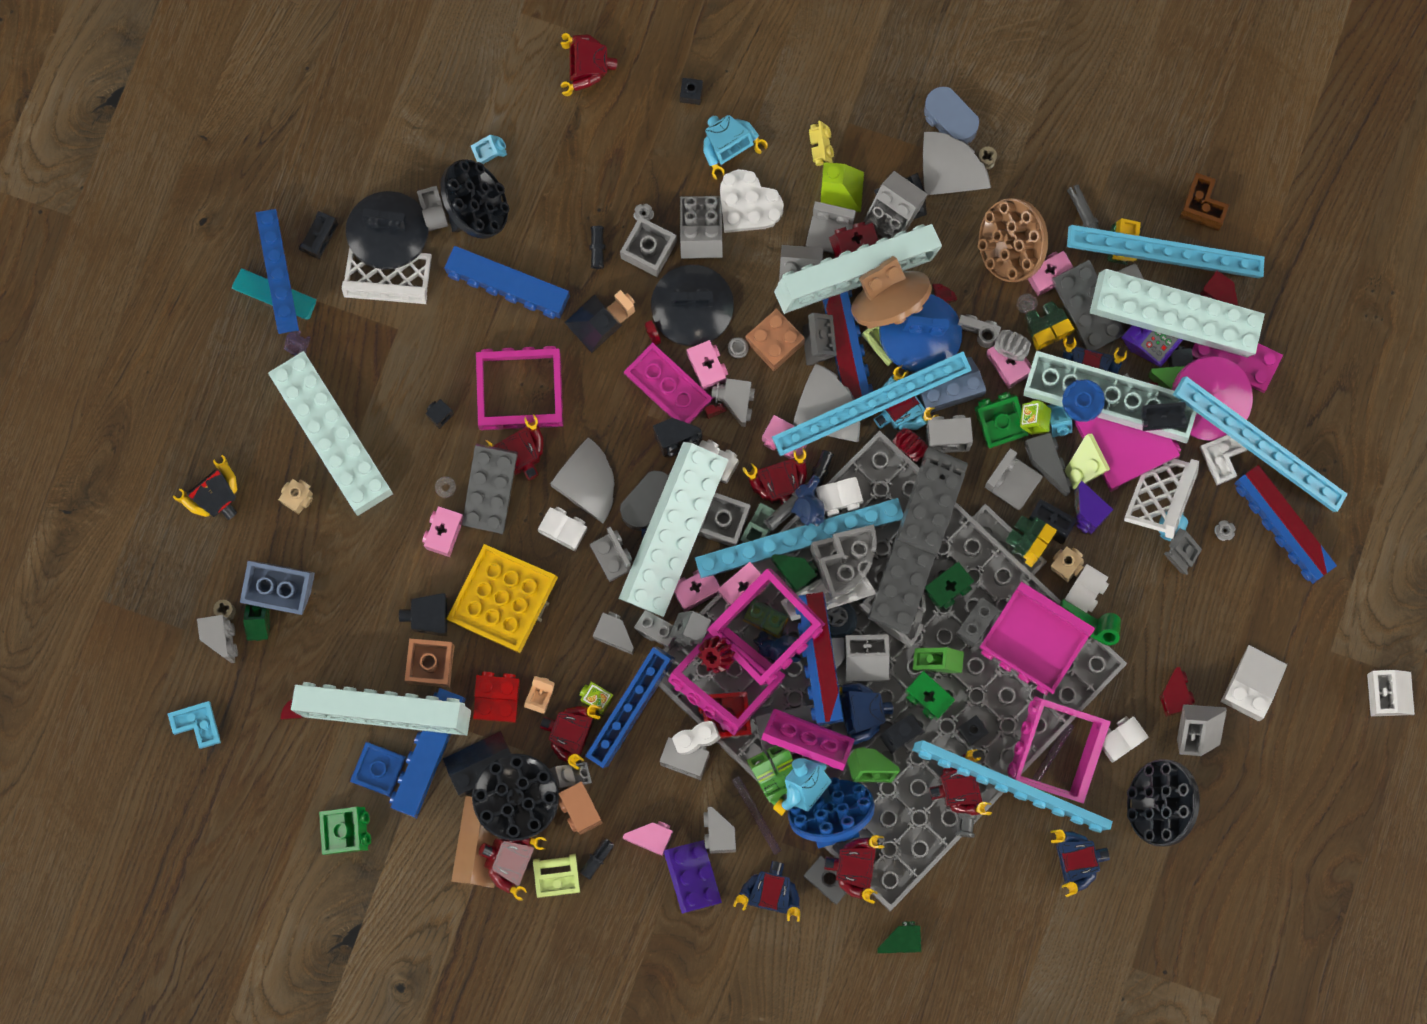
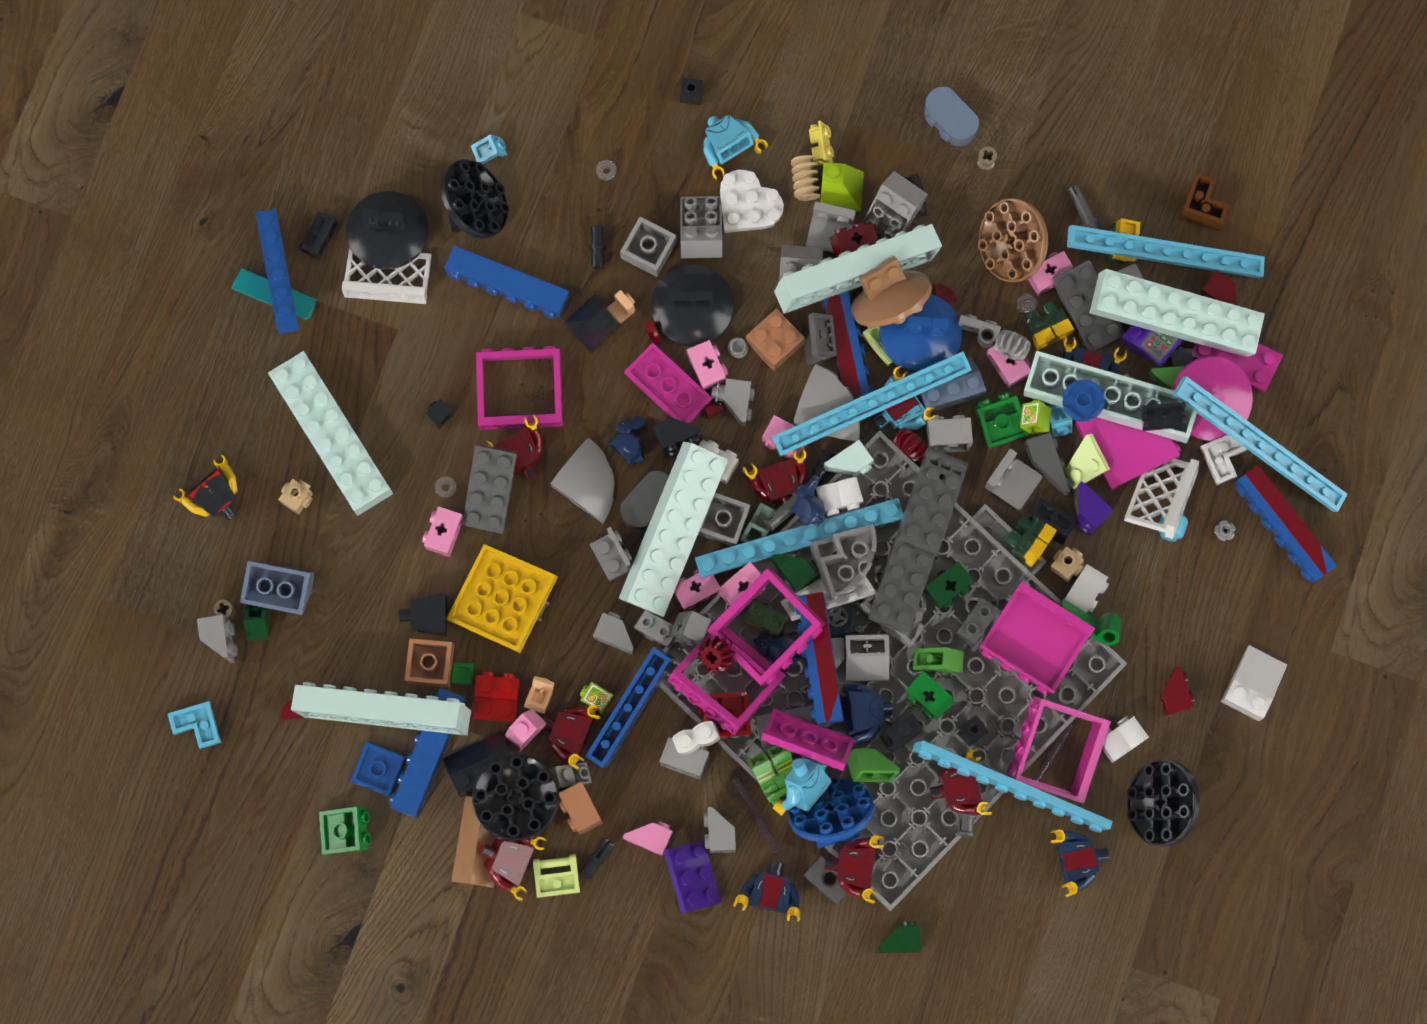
clear purple tile [284,331,310,356] -> none
light grey plate [417,186,448,231] -> none
white brick [538,507,587,551] -> none
dark red torso [561,33,617,96] -> none
light grey plate [634,204,654,221] -> none
light grey brick [923,132,991,195] -> none
dark grey plate [1164,528,1202,575] -> none
light grey slope [1177,704,1227,756] -> none
white slope [1367,670,1415,717] -> none
none -> green tile [451,662,475,685]
none -> bright pink slope [504,708,547,753]
none -> clear plate [596,160,617,181]
none -> dark blue animal [608,416,646,465]
none -> tan piece [791,155,820,201]
none -> light aqua slope [824,440,874,476]

